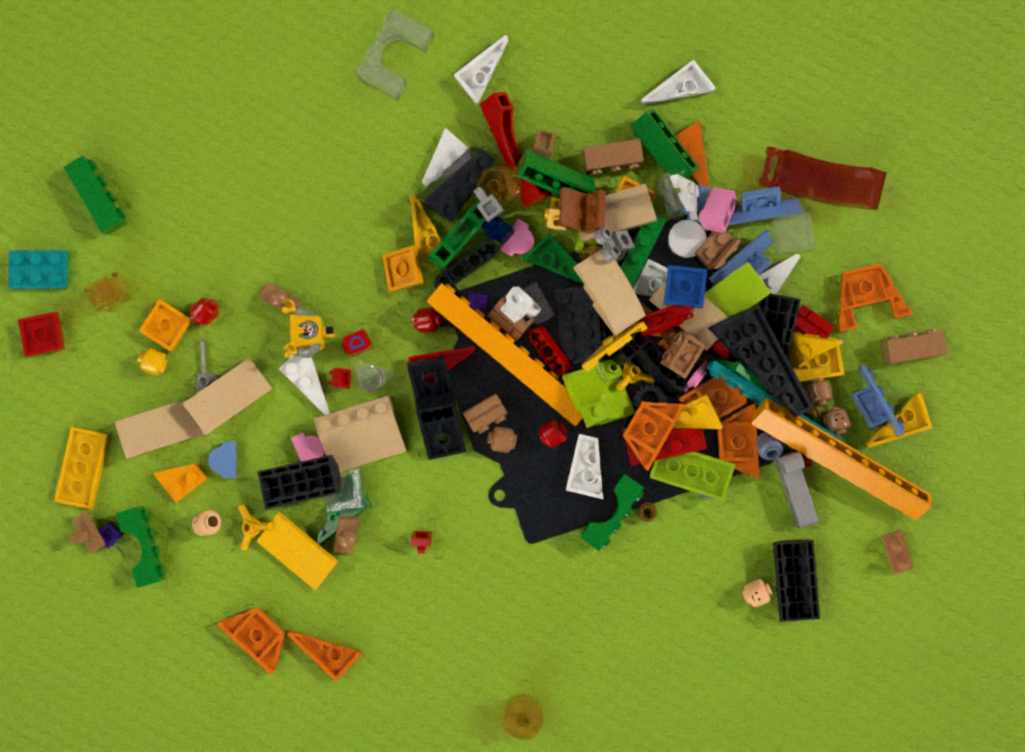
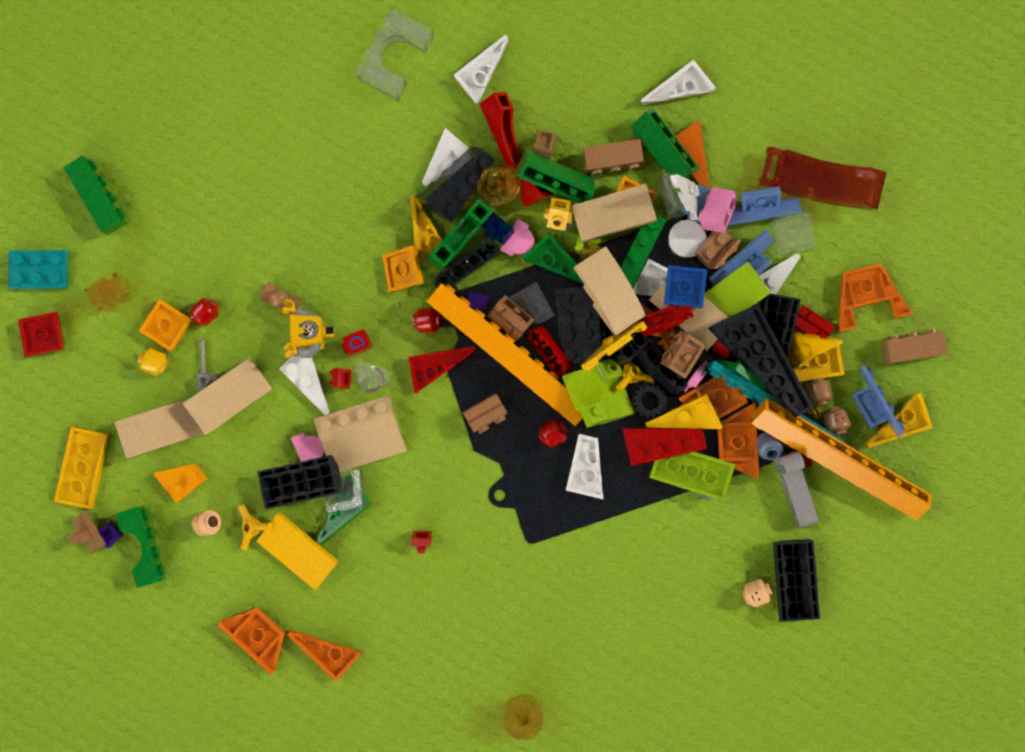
medium blue piece [208,441,237,478] -> none
medium nougat tile [333,515,360,553] -> none
black bracket [407,355,466,460] -> none
light grey plate [473,186,504,222] -> none
medium nougat head [487,426,517,453] -> none
white piece [500,287,541,323] -> none
dark orange bracket [559,187,606,234] -> none
green arch [579,474,644,551] -> none
light grey piece [594,227,634,263] -> none
orange wing [623,402,685,471] -> none
pearl gold plate [637,502,657,522] -> none
nougat tile [881,530,914,574] -> none

